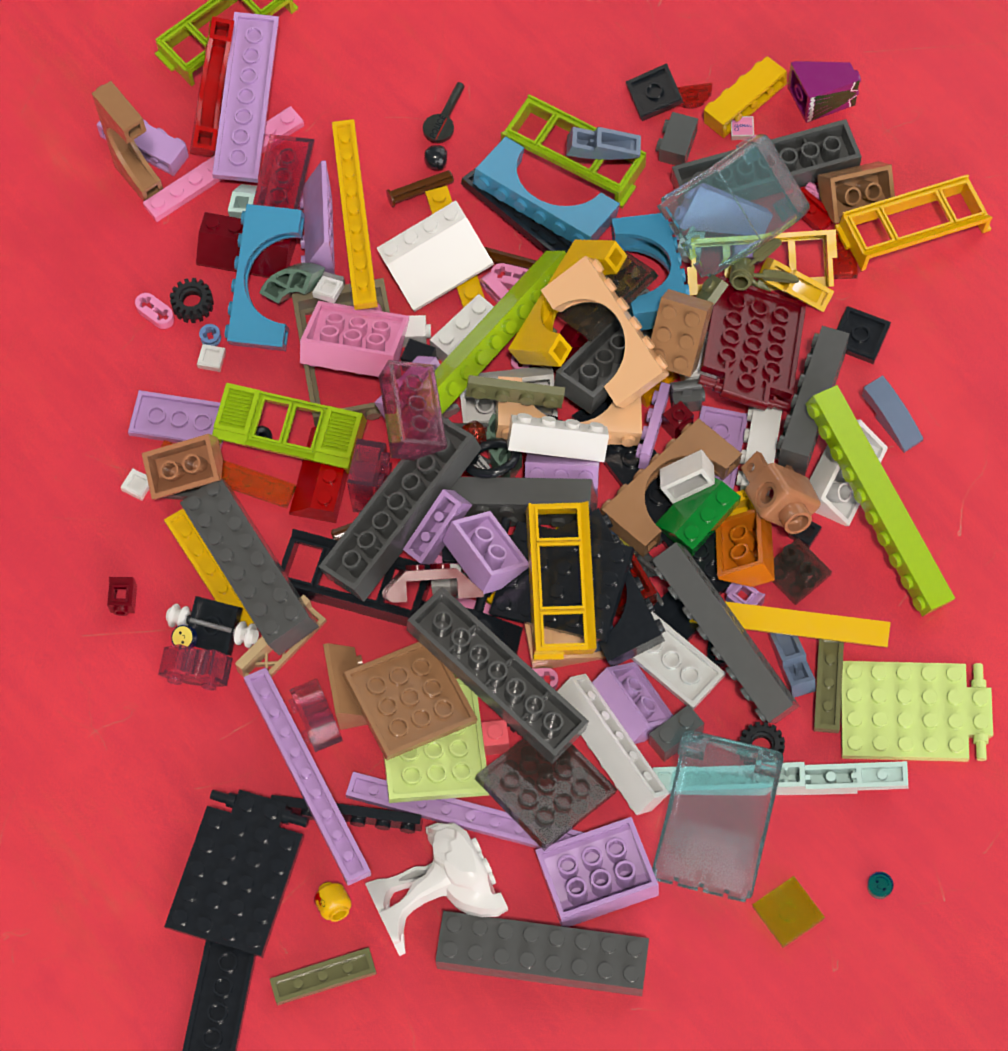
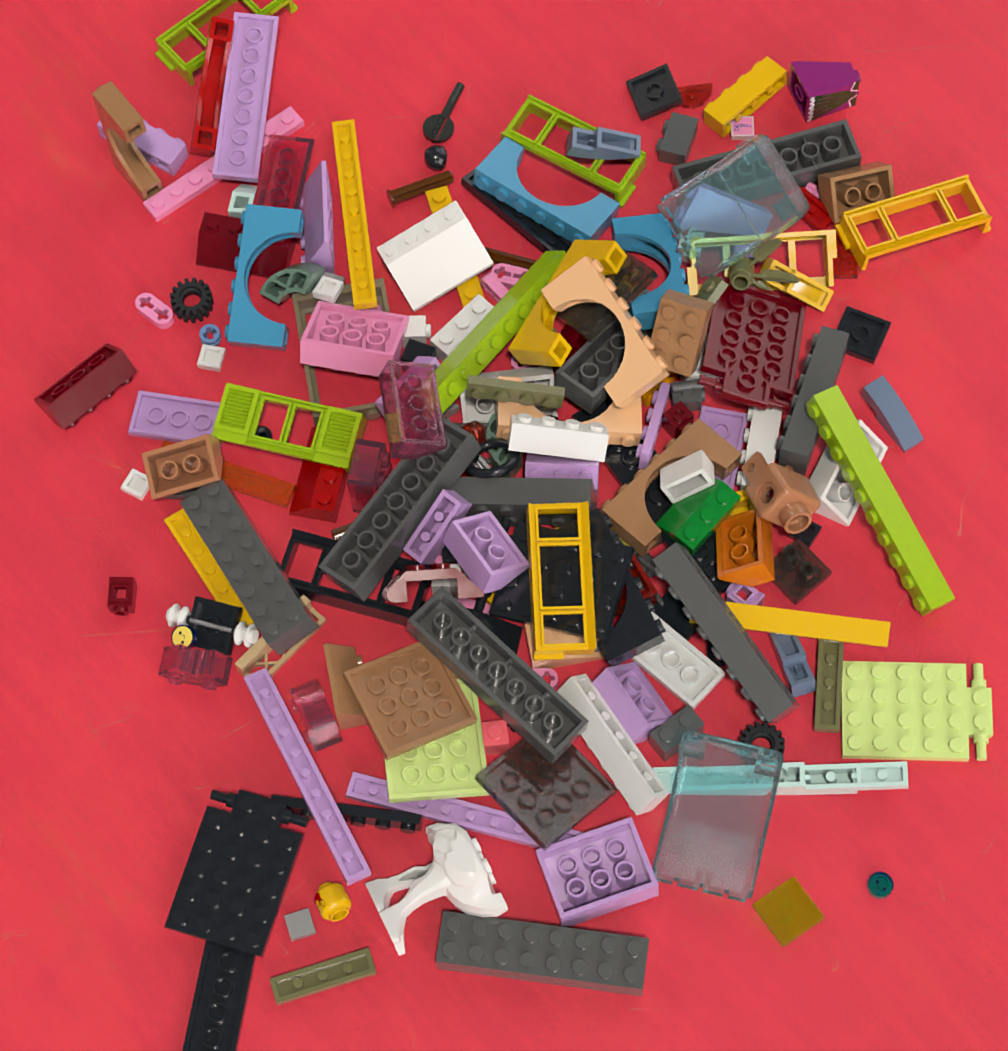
none -> dark red slope [34,343,137,429]
none -> light grey tile [284,908,316,942]

